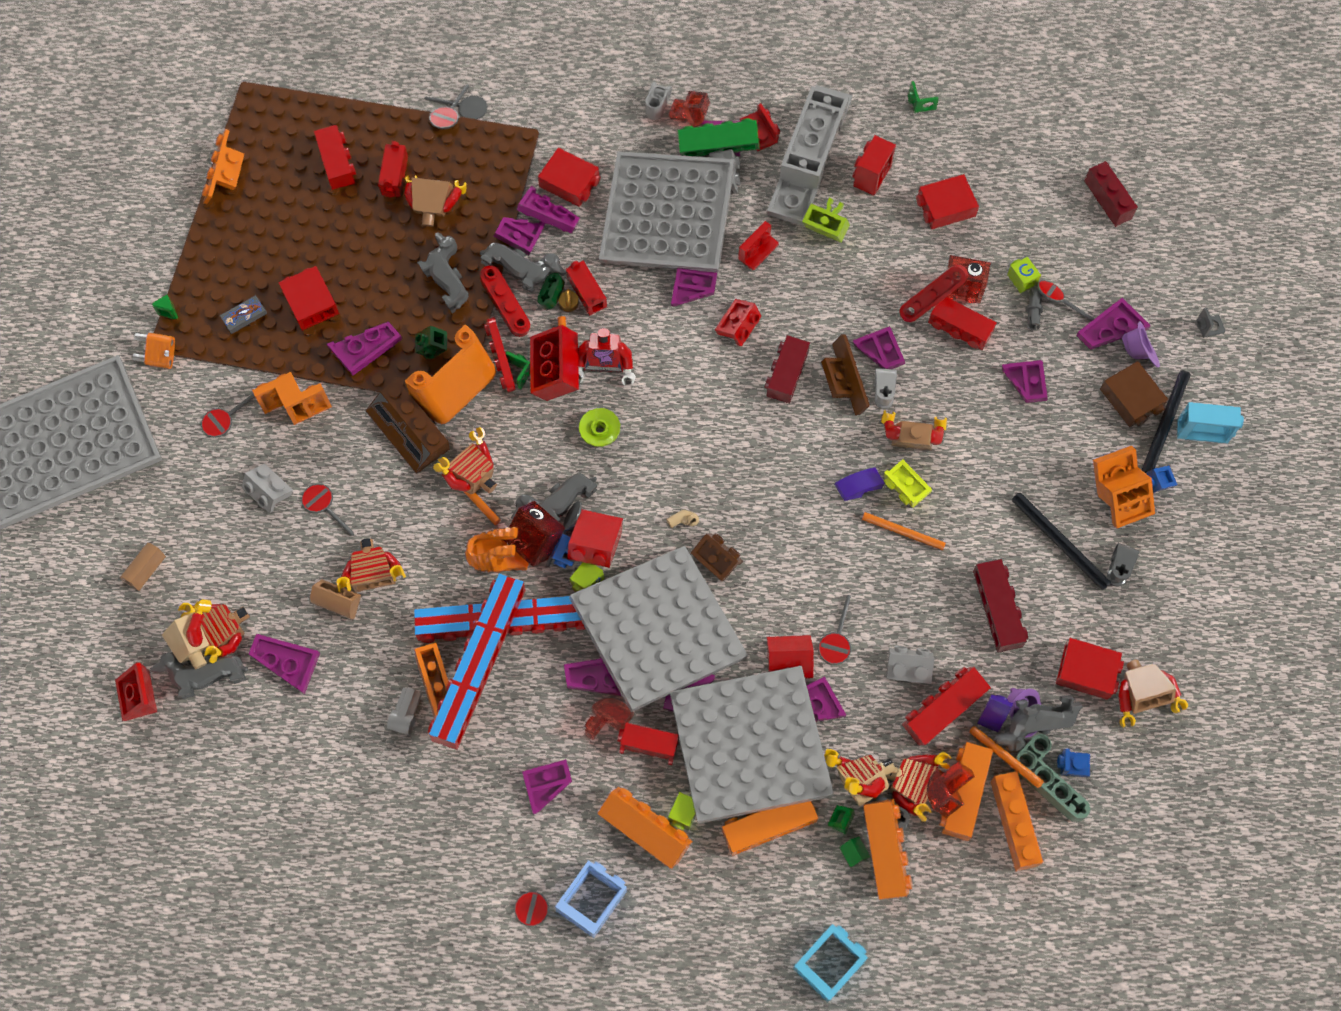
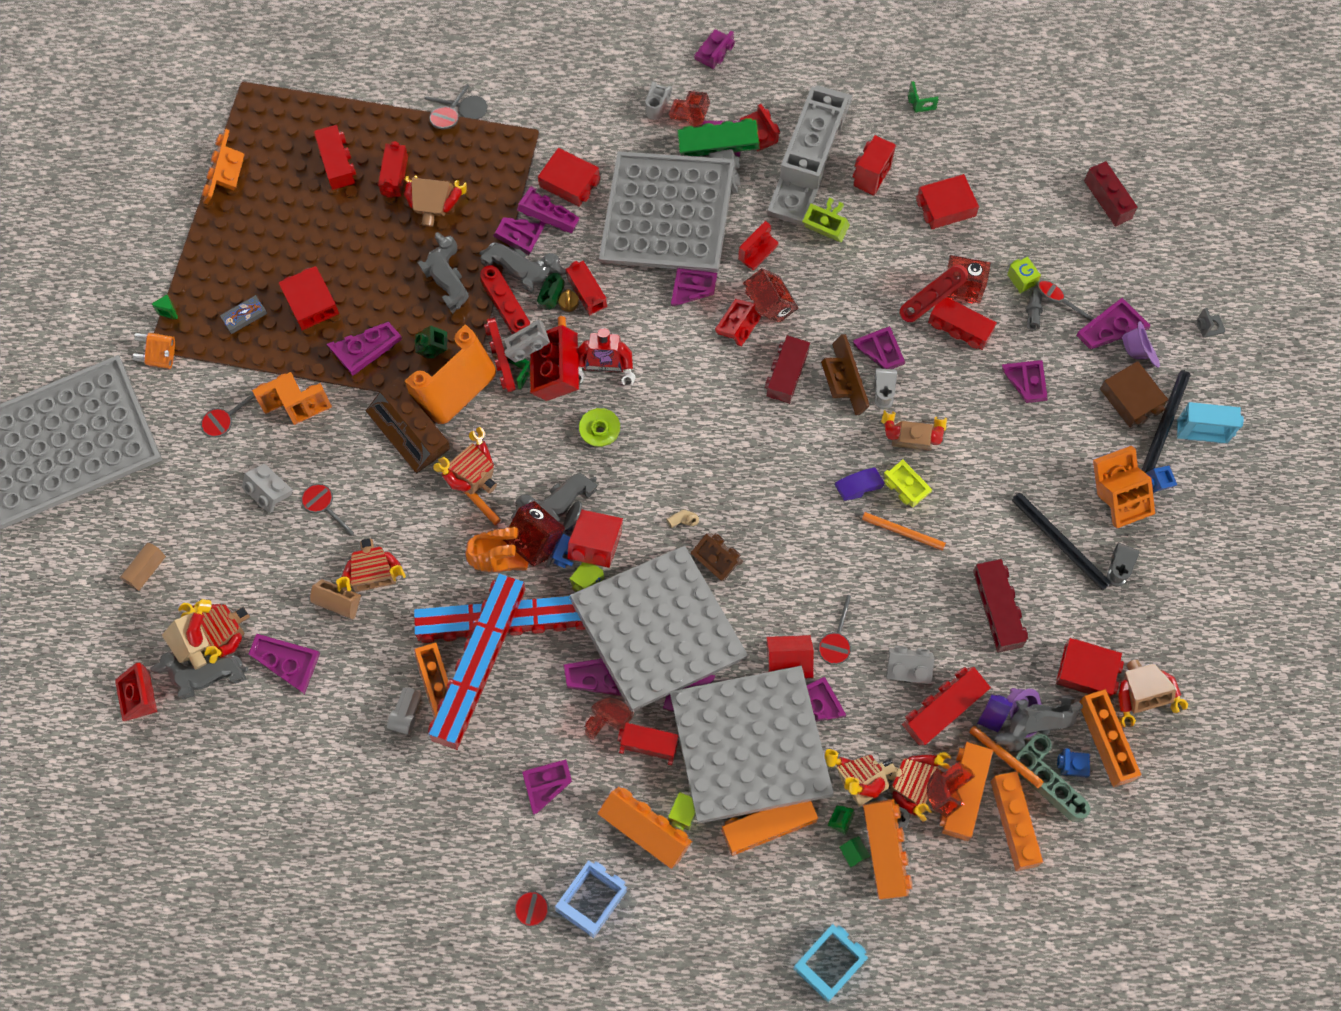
none -> light grey bracket [504,320,550,363]
none -> magenta bracket [694,29,735,69]
none -> clear red brick [743,268,799,322]
none -> orange brick [1079,689,1142,788]

